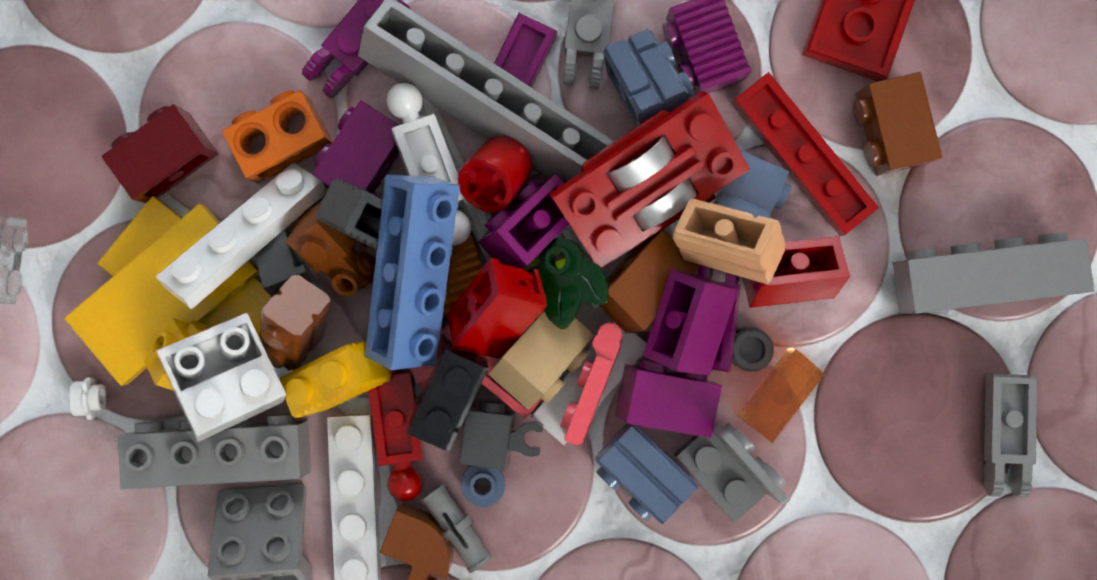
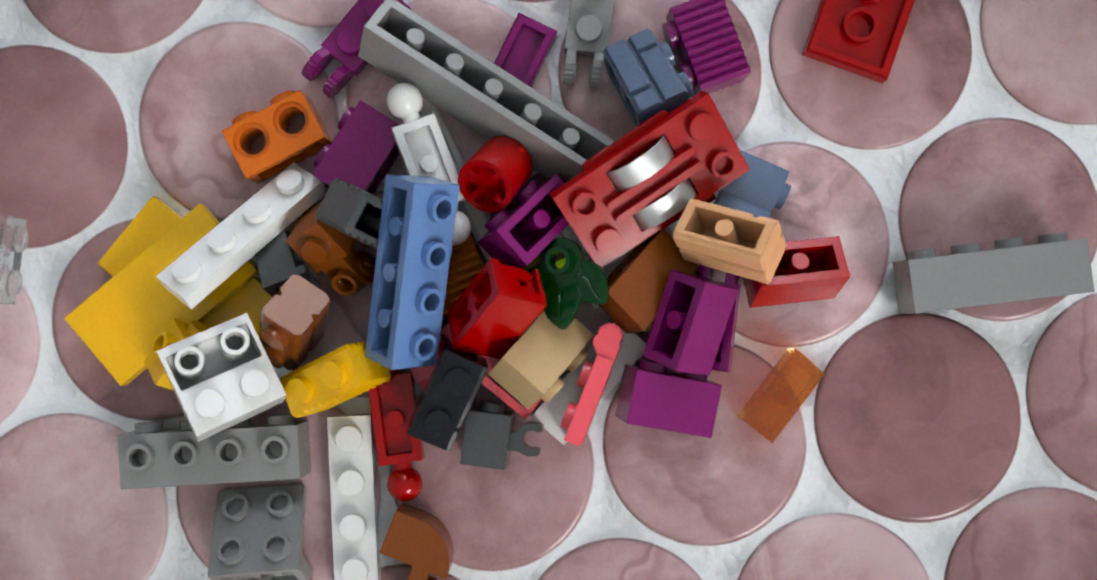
white plate [69,377,107,420] -> none
dark red brick [101,104,219,203] -> none
light grey pin [420,483,492,573] -> none
sand blue plate [461,466,505,507] -> none
sand blue brick [595,424,699,524] -> none
light grey bracket [674,422,789,523] -> none
red plate [731,72,879,237] -> none
dark grey tile [732,328,774,372] -> none
dark orange brick [854,72,943,176] -> none
light grey hinge [983,373,1038,497] -> none

